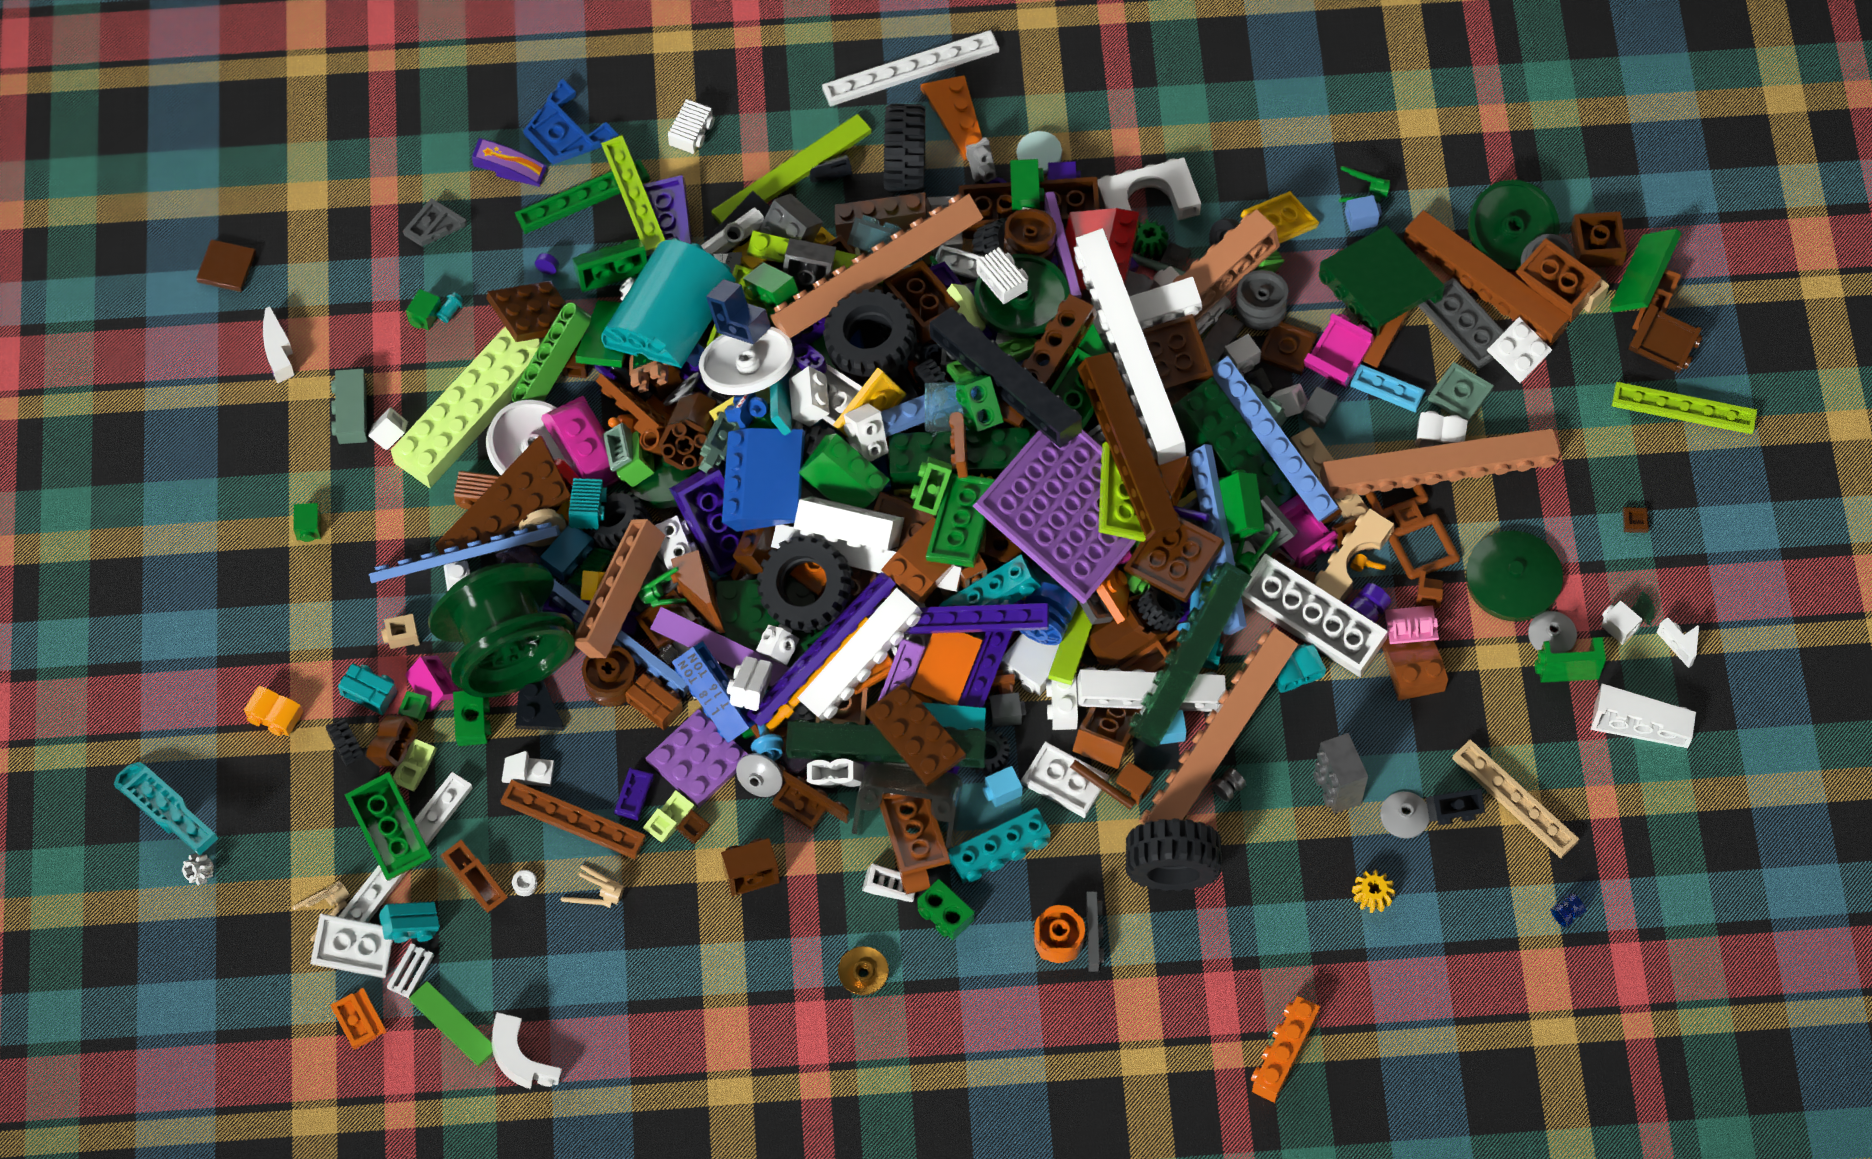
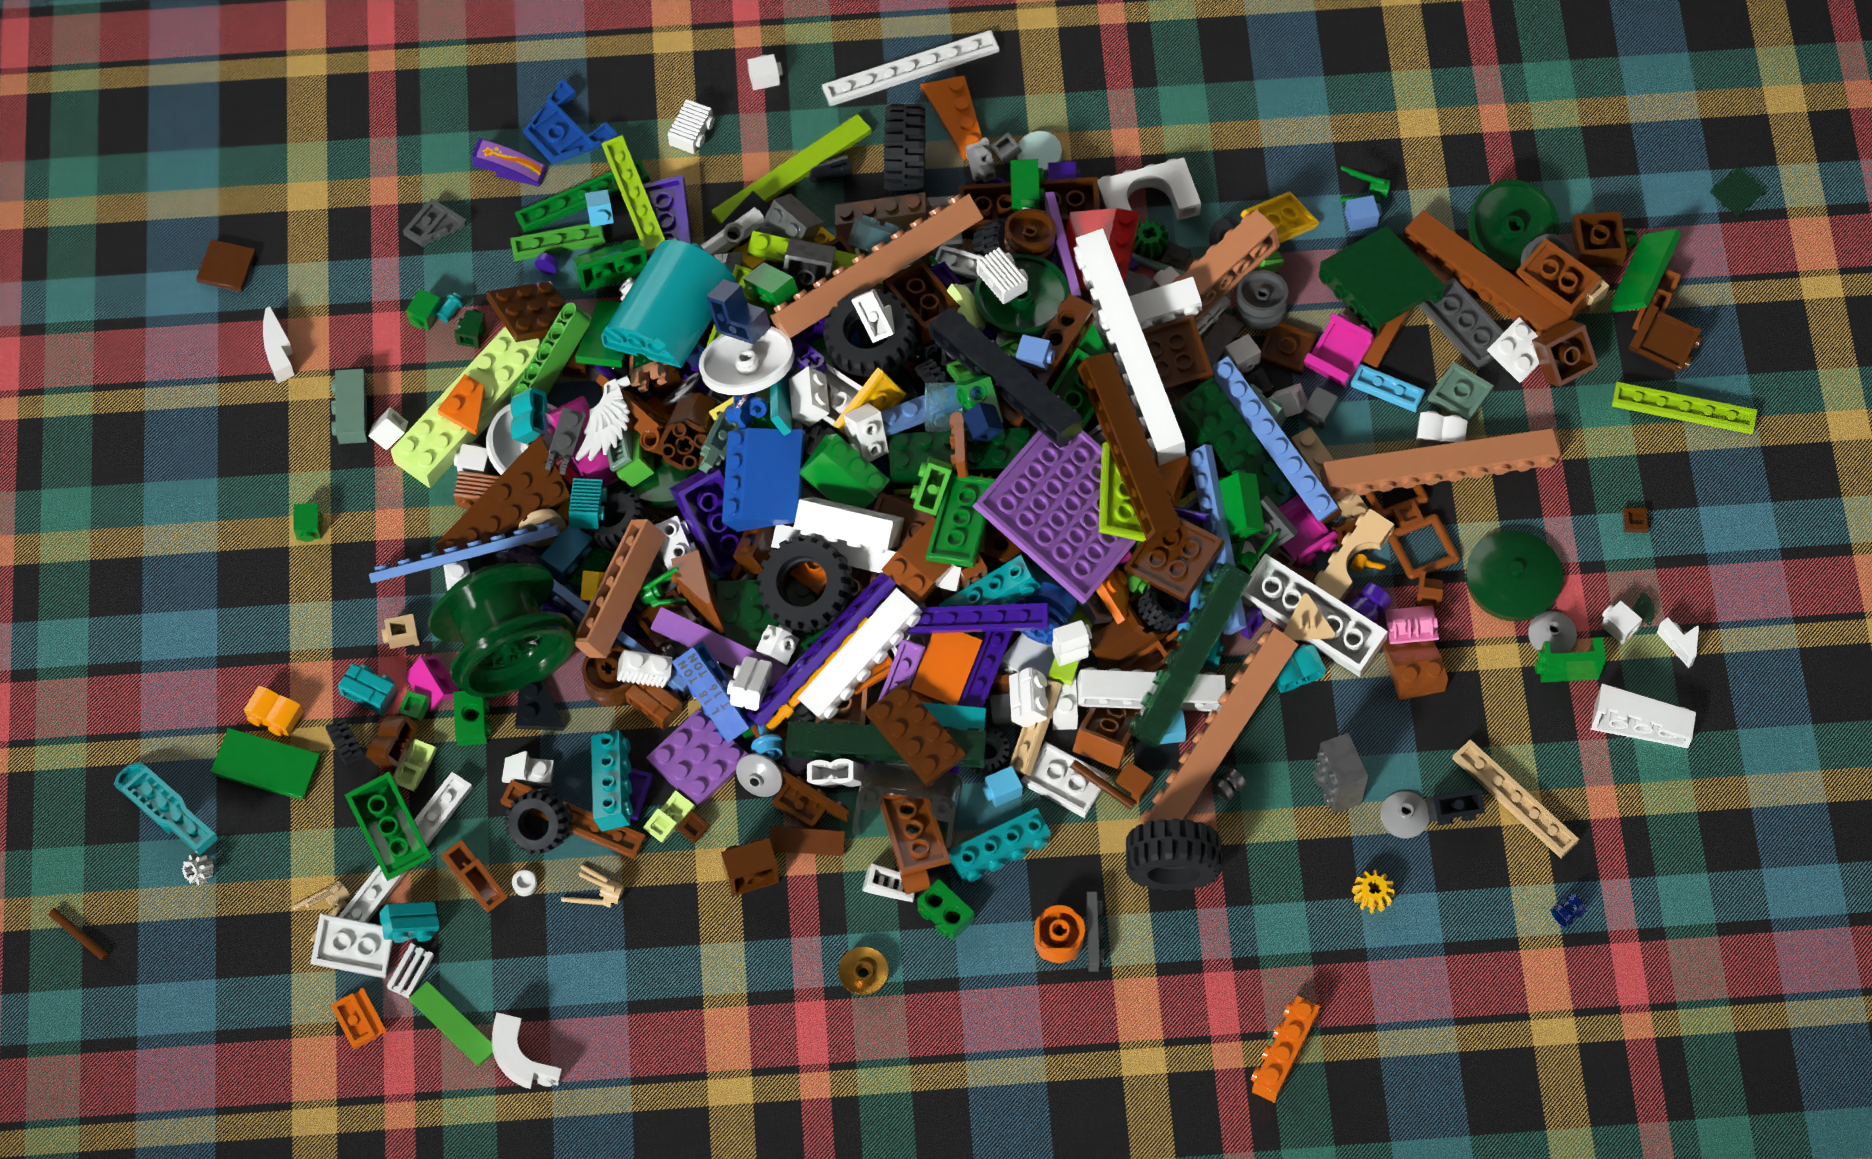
none -> reddish brown bar [48,908,109,961]
none -> green tile [210,728,321,801]
none -> orange wing [437,374,485,435]
none -> dark green brick [454,309,486,348]
none -> white brick [454,444,491,474]
none -> black tyre [504,788,573,855]
none -> bright green tile [510,223,606,261]
none -> teal brick [511,387,548,444]
none -> dark grey hinge [545,407,586,475]
none -> white animal [575,376,631,461]
none -> medium azure brick [585,190,614,227]
none -> teal brick [591,730,633,832]
none -> white brick [617,650,672,688]
none -> white brick [747,54,783,90]
none -> reddish brown tile [770,826,845,856]
none -> white slope [851,289,895,343]
none -> dark blue panel [963,402,1004,442]
none -> dark grey tile [990,132,1022,164]
none -> white brick [1009,667,1049,728]
none -> tan tile [1009,680,1062,776]
none -> medium blue brick [1015,334,1055,371]
none -> white brick [1052,620,1092,667]
none -> dark purple plate [1241,606,1263,640]
none -> tan piece [1283,593,1335,641]
none -> reddish brown brick [1532,320,1599,387]
none -> green hinge [1623,228,1637,248]
none -> clear green piece [1710,167,1766,216]

